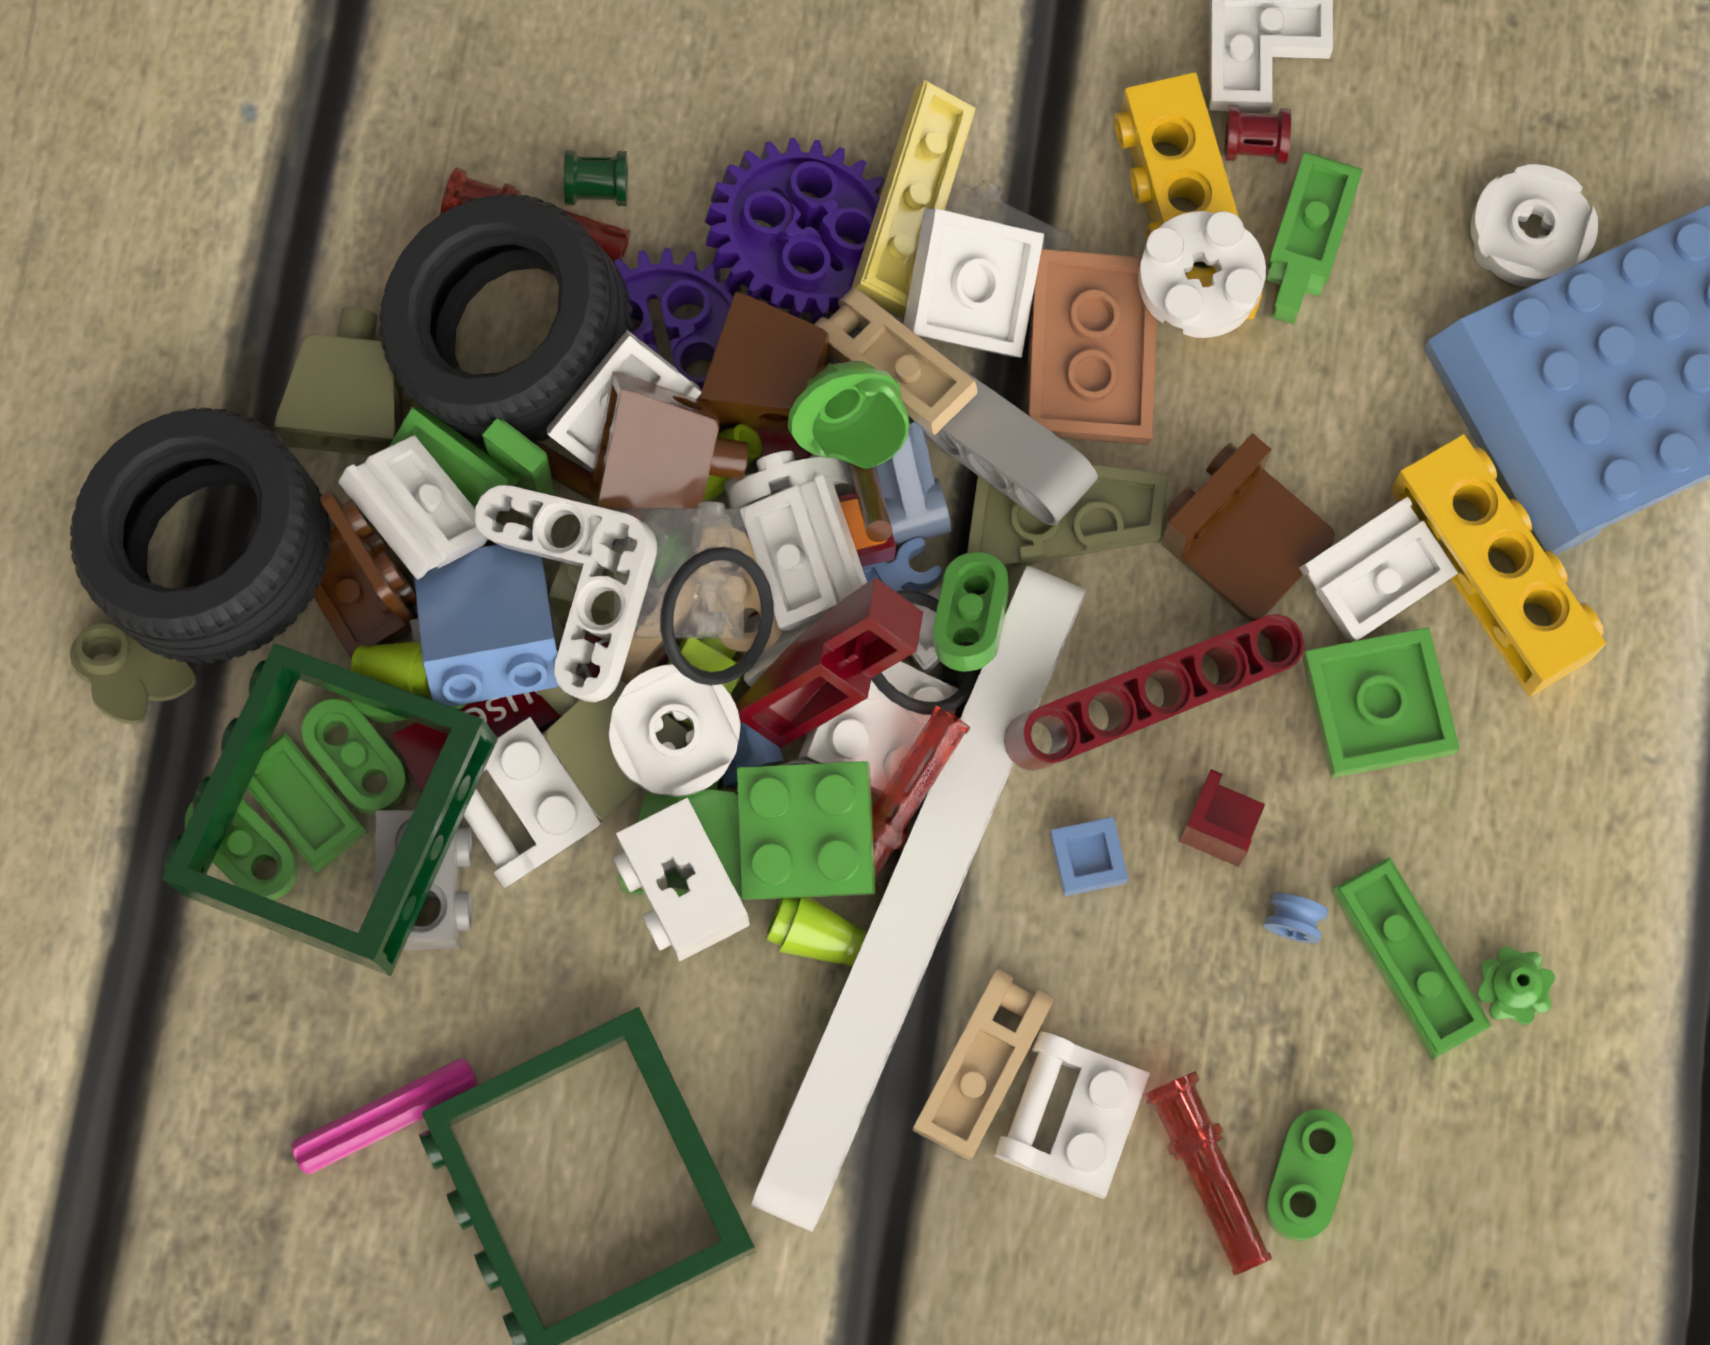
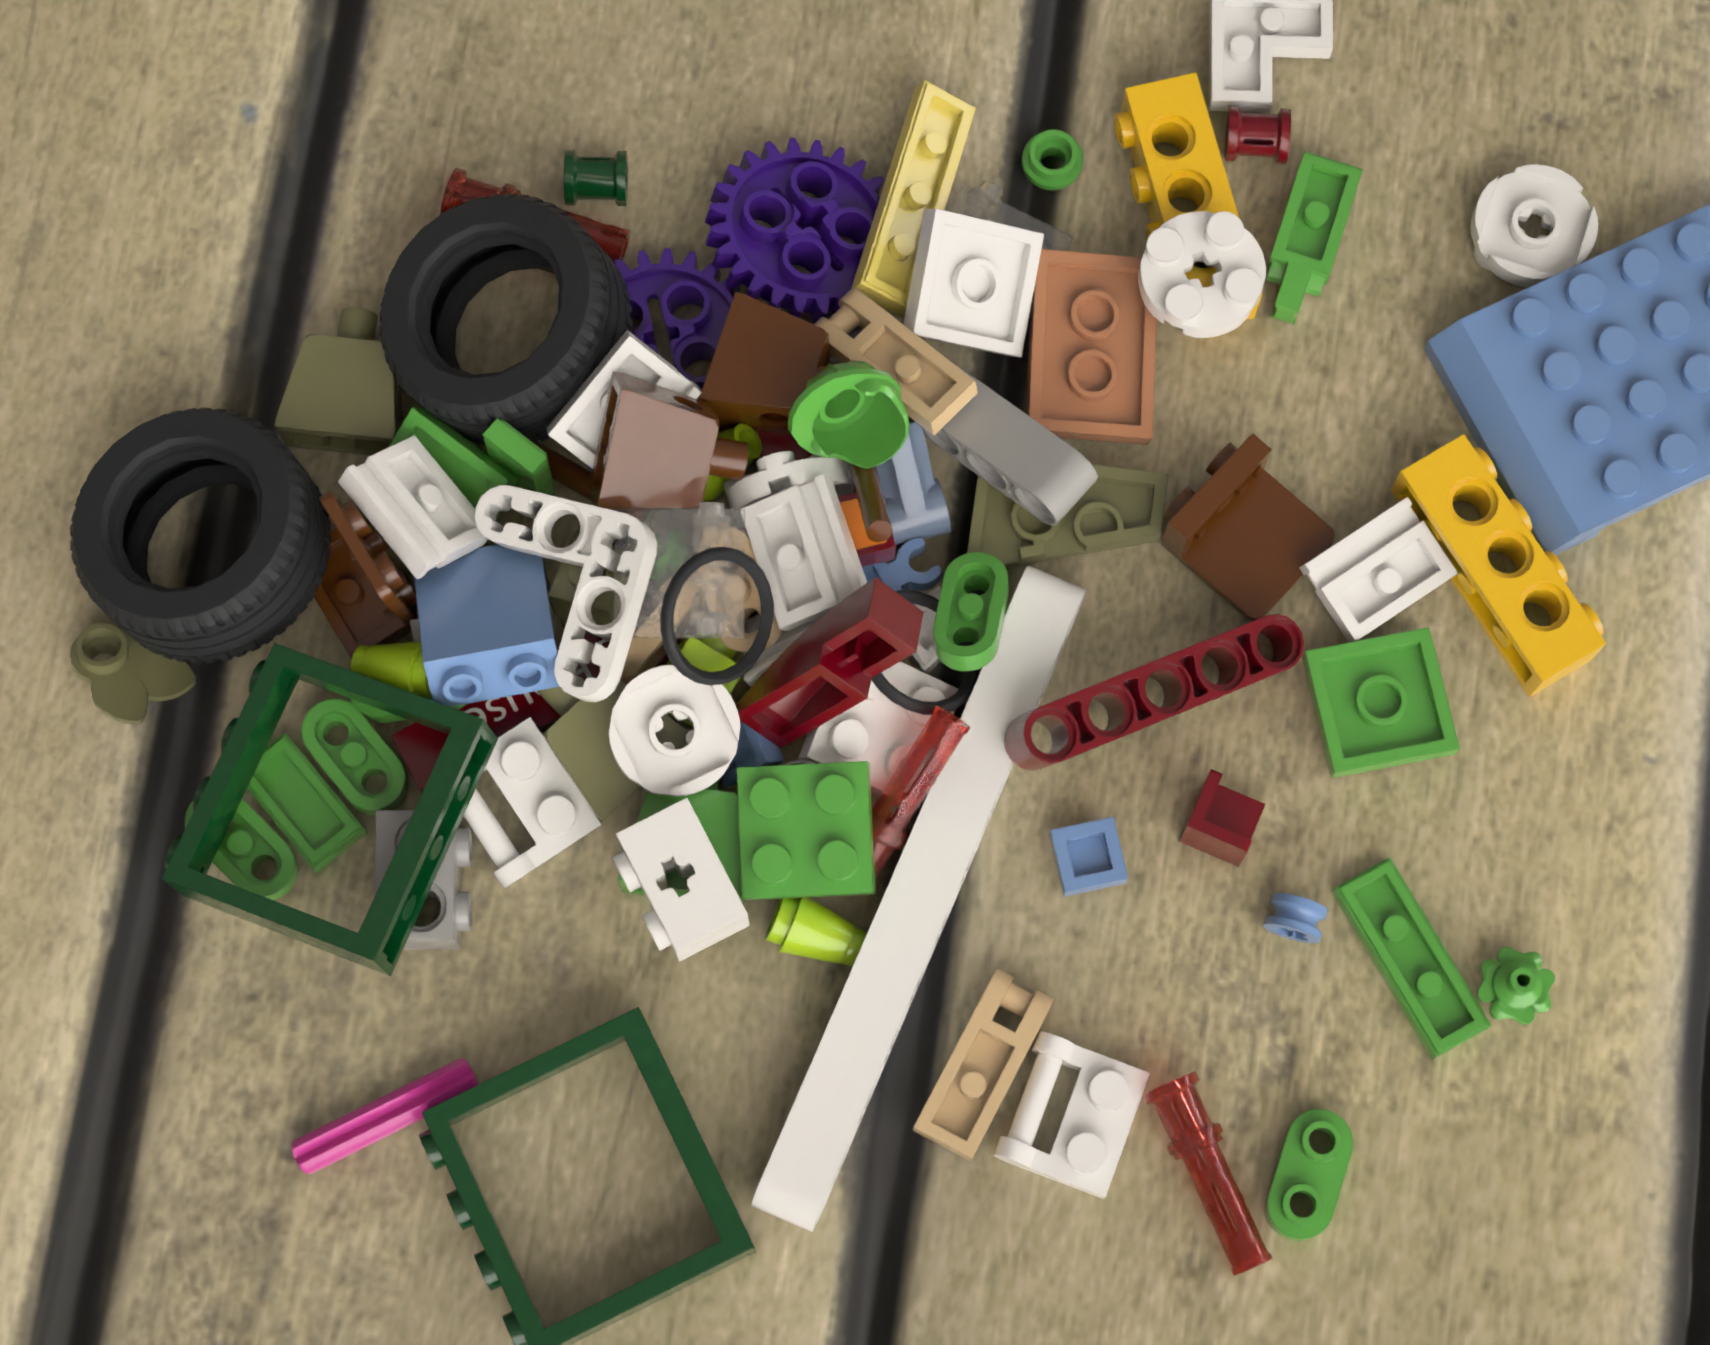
none -> bright green plate [1022,130,1083,191]

